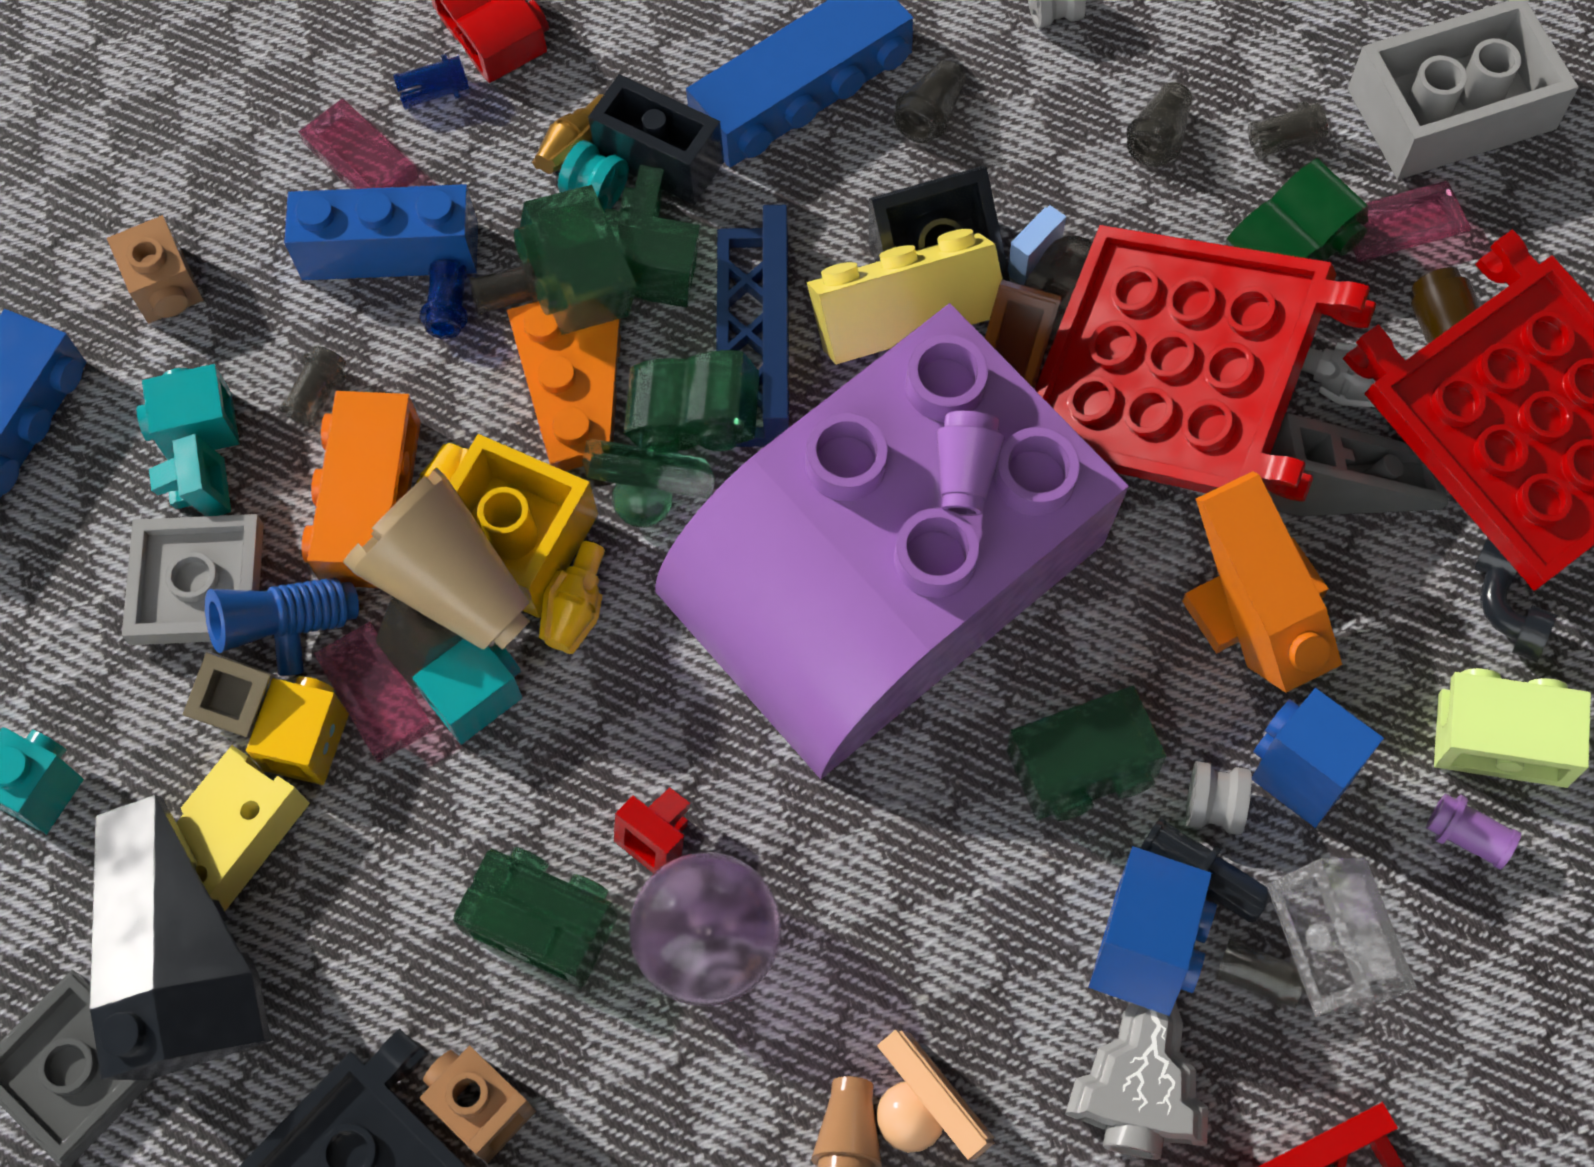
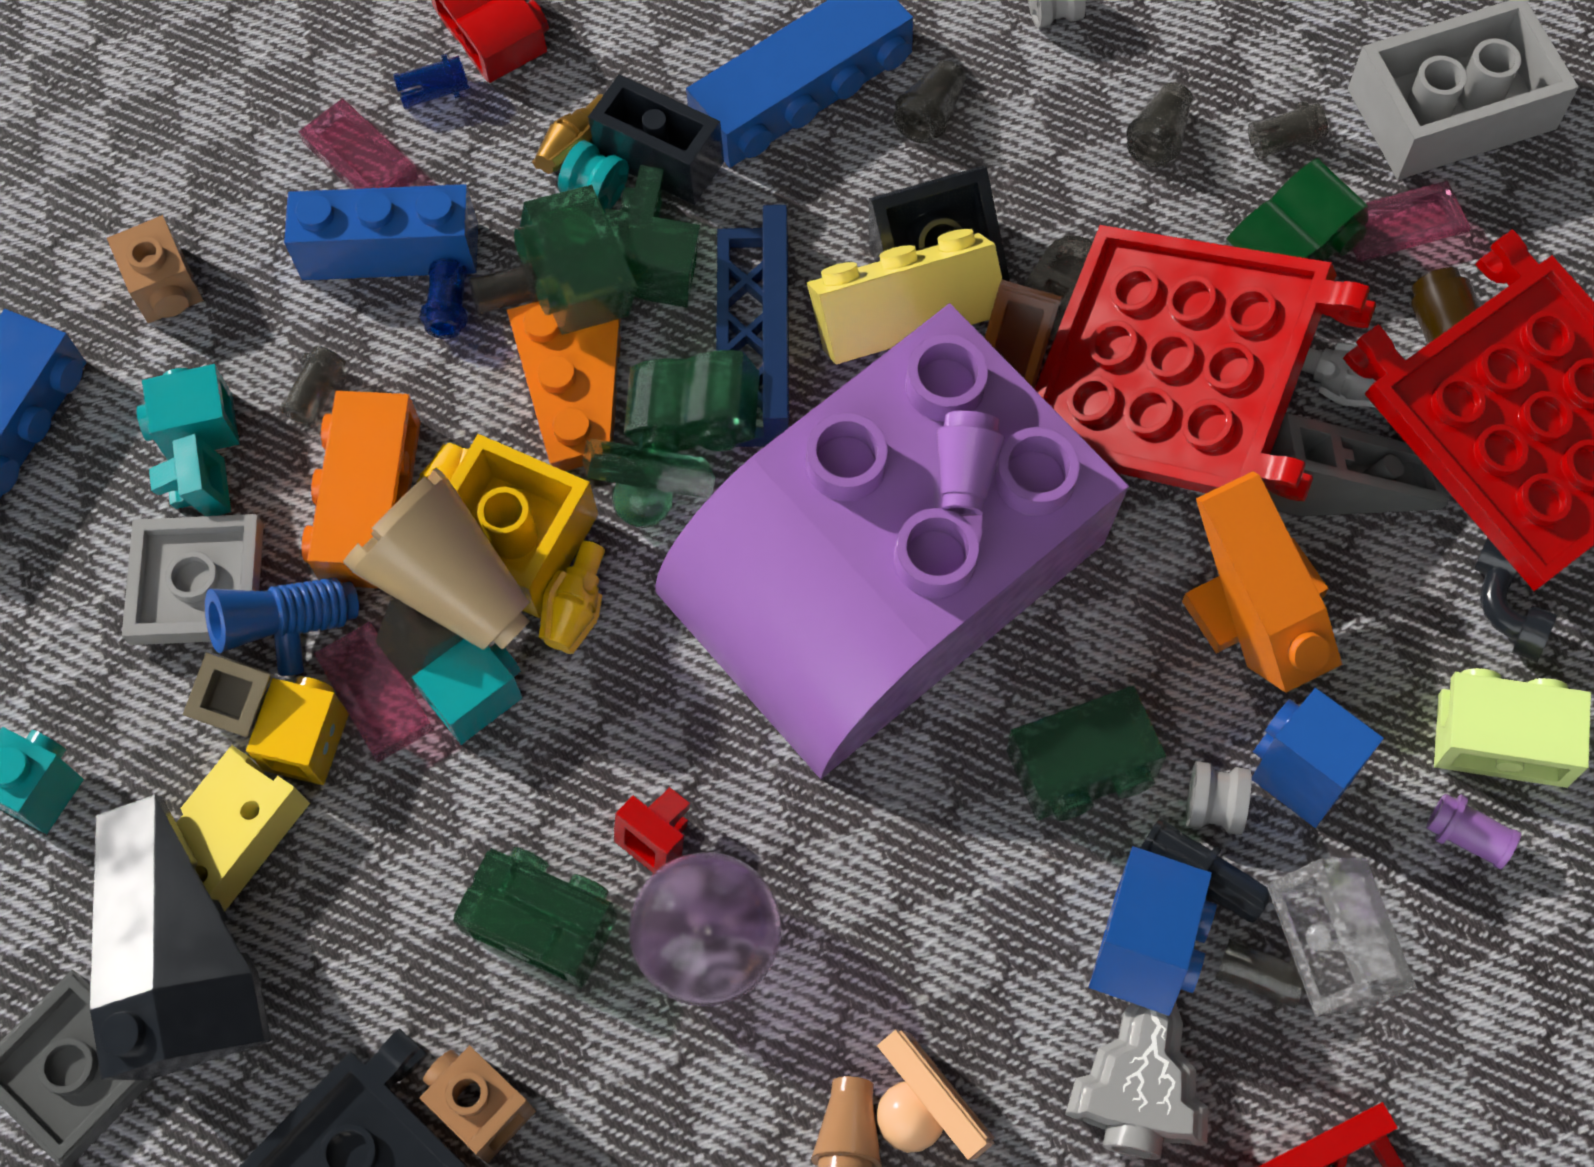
light blue tile [1008,205,1066,286] -> none

